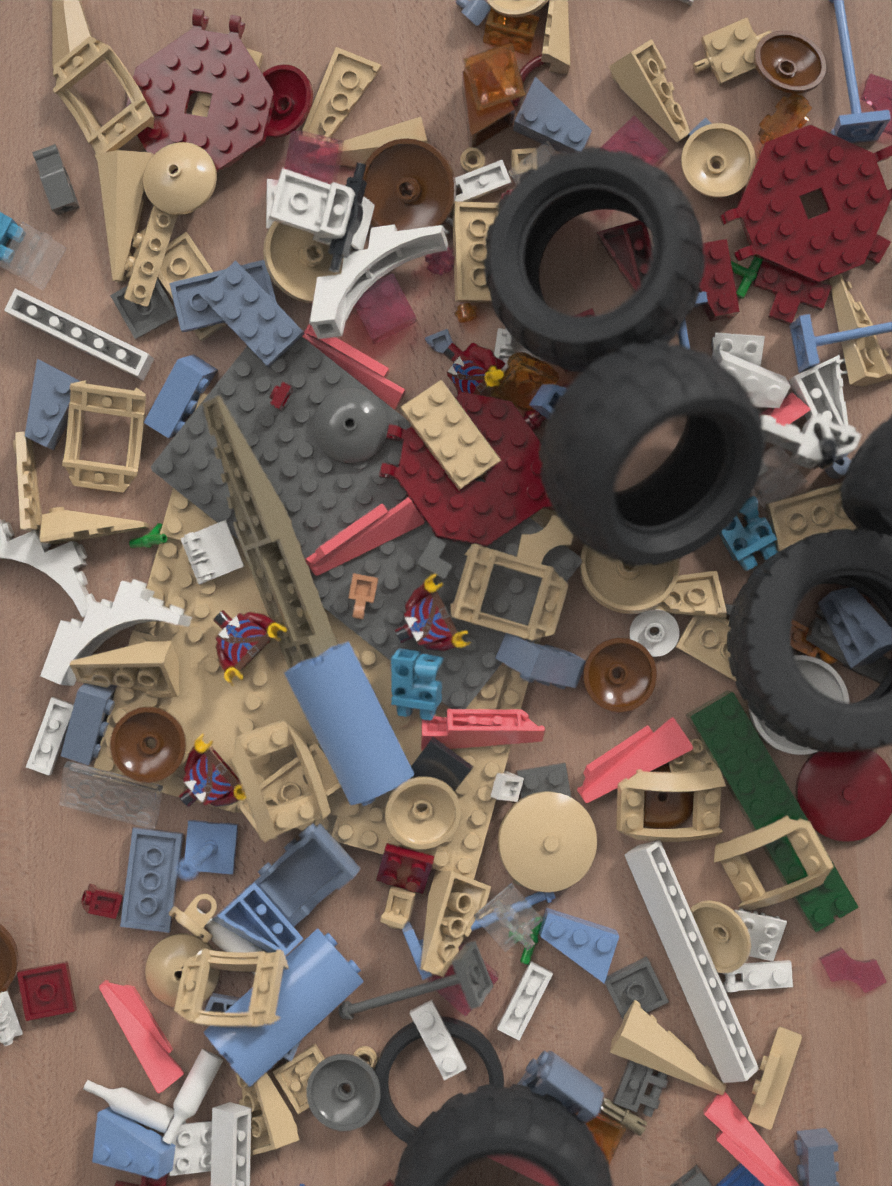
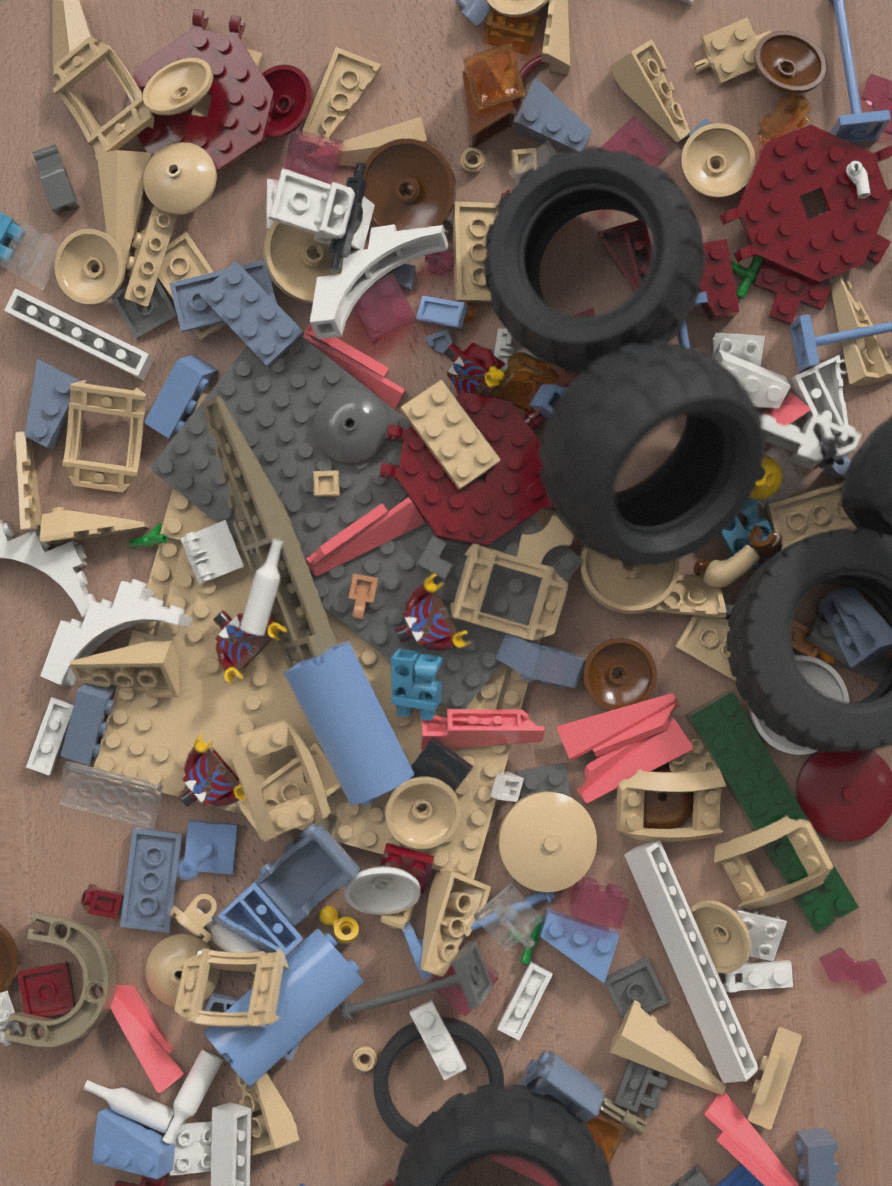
reddish brown dish [110,707,186,783] -> none
dark red plate [269,381,294,412] -> none
tan plate [272,1043,325,1114] -> none
dark grey dish [306,1054,381,1131] -> none
white plate [455,160,511,202] -> none
white dish [630,609,679,657] -> none
none -> dark tan piece [4,913,117,1047]
none -> tan dish [54,229,125,304]
none -> tan dish [143,58,213,115]
none -> white piece [240,539,283,635]
none -> tan tile [313,471,340,497]
none -> yellow plate [319,906,359,944]
none -> white dish [345,867,420,915]
none -> sand blue tile [392,264,416,291]
none -> light blue tile [416,296,468,329]
none -> coral wedge [557,693,680,761]
none -> clear pink brick [569,876,629,929]
none -> piece [694,525,783,588]
none -> yellow piece [749,455,783,500]
none -> white arm [846,161,870,199]

